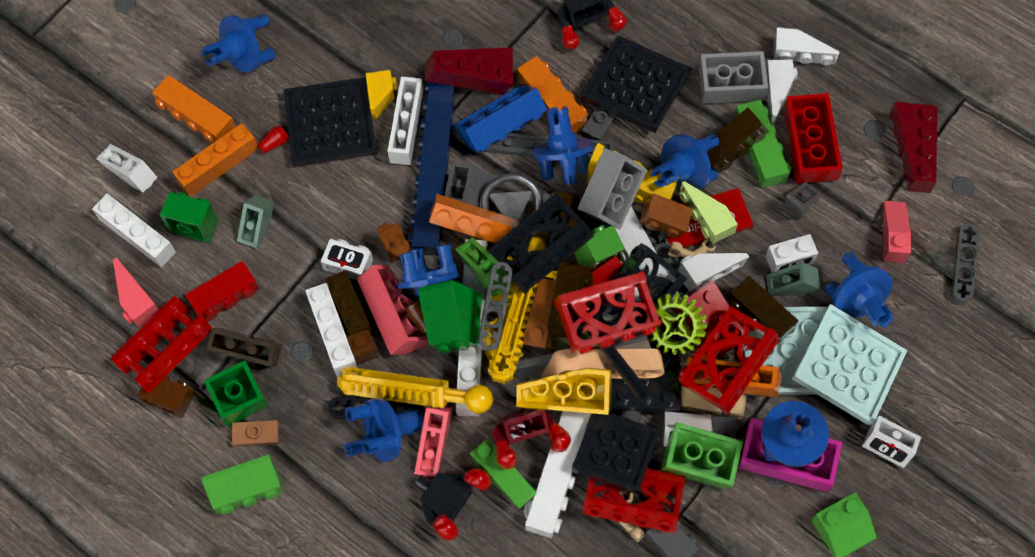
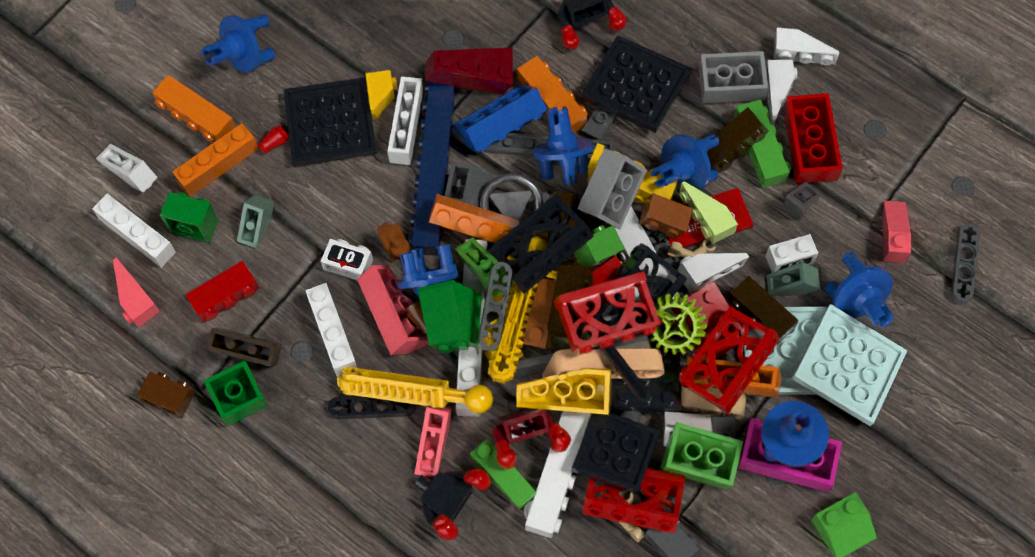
red fence [110,295,212,394] -> none
bright green slope [201,454,284,515] -> none
nougat plate [232,420,279,447] -> none
dark brown brick [325,270,373,337] -> none
blue piece [344,398,424,462] -> none
reddish brown brick [347,329,378,365] -> none
white brick [862,416,921,468] -> none
dark red wedge [889,102,938,193] -> none

